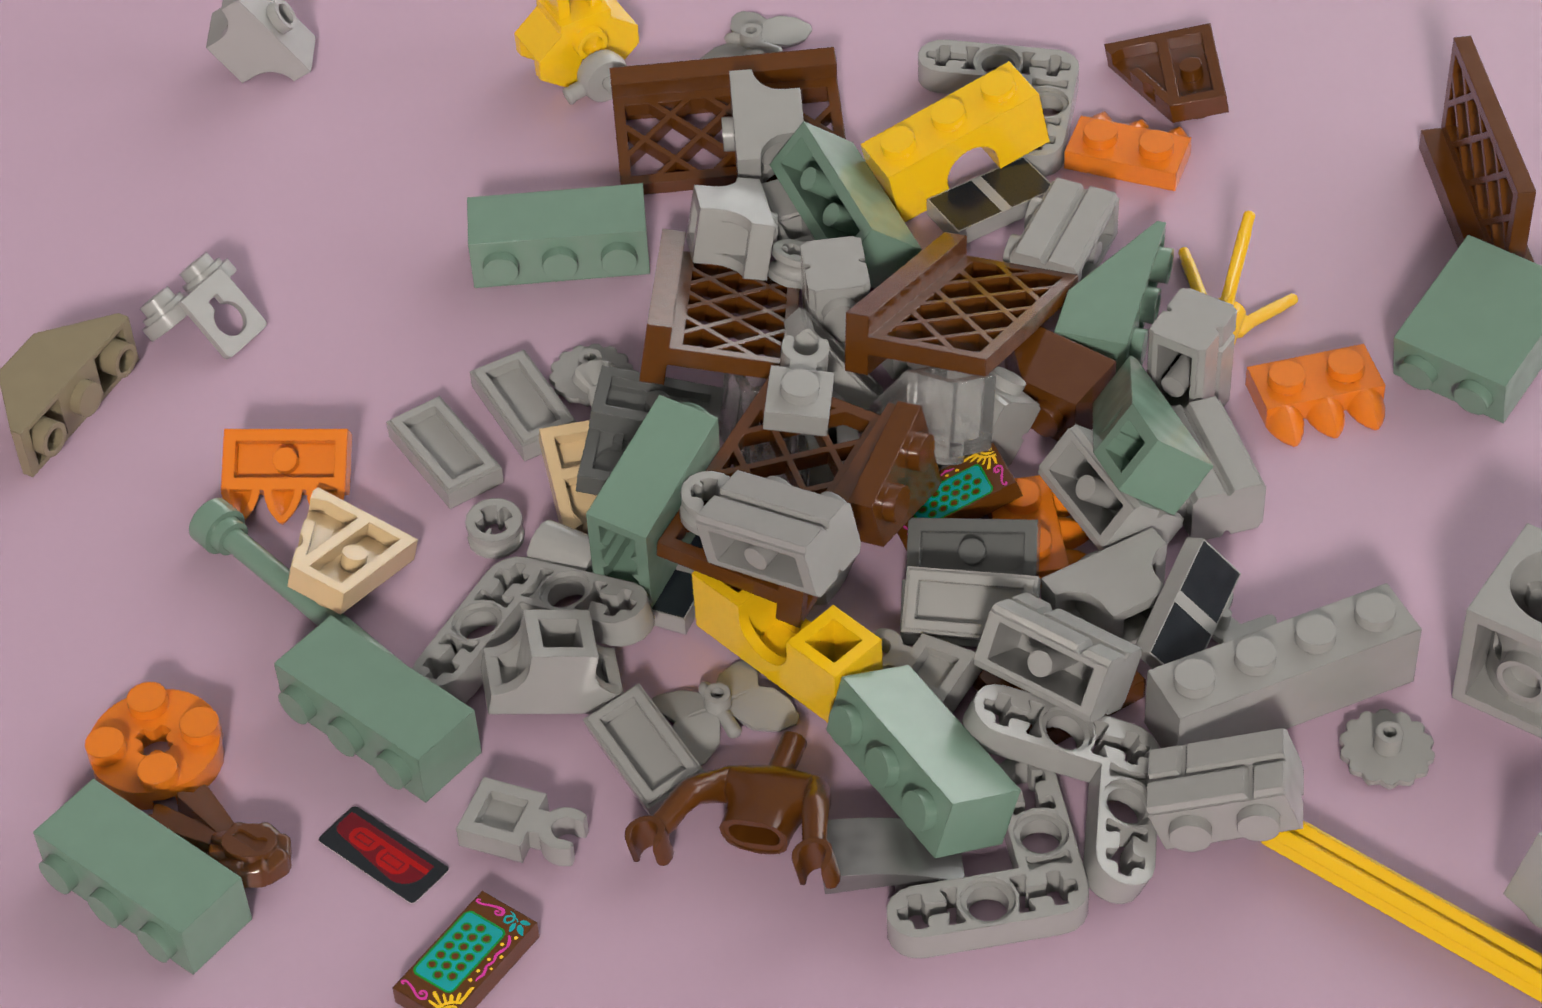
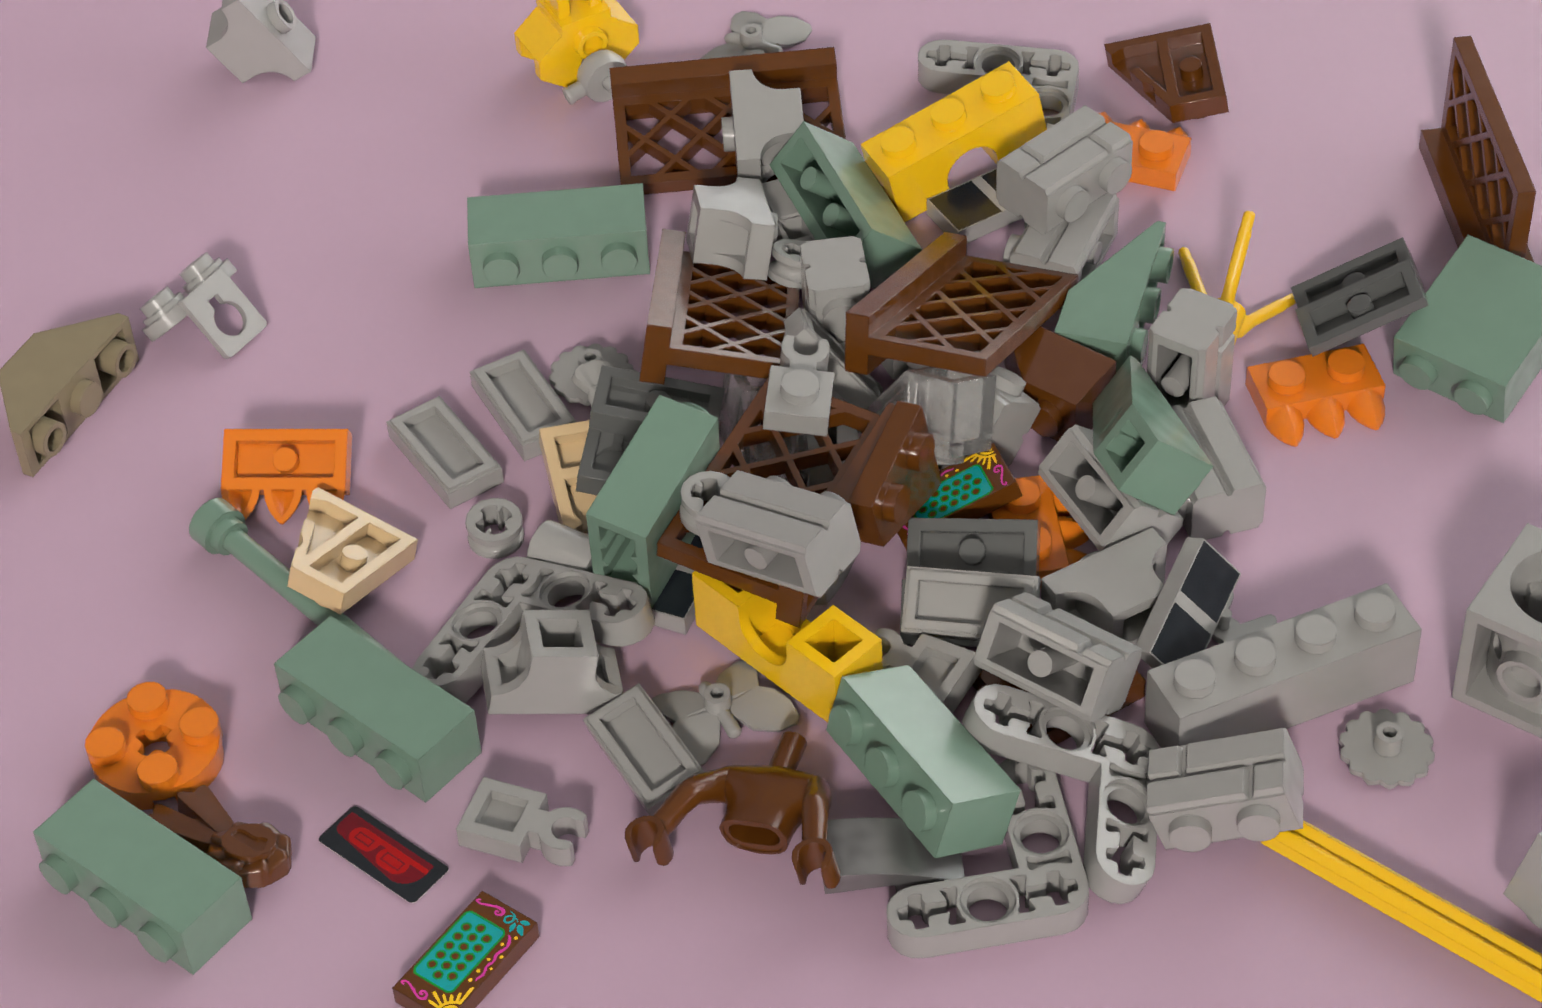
none -> light grey brick [996,105,1133,235]
none -> dark grey slope [1291,237,1429,357]

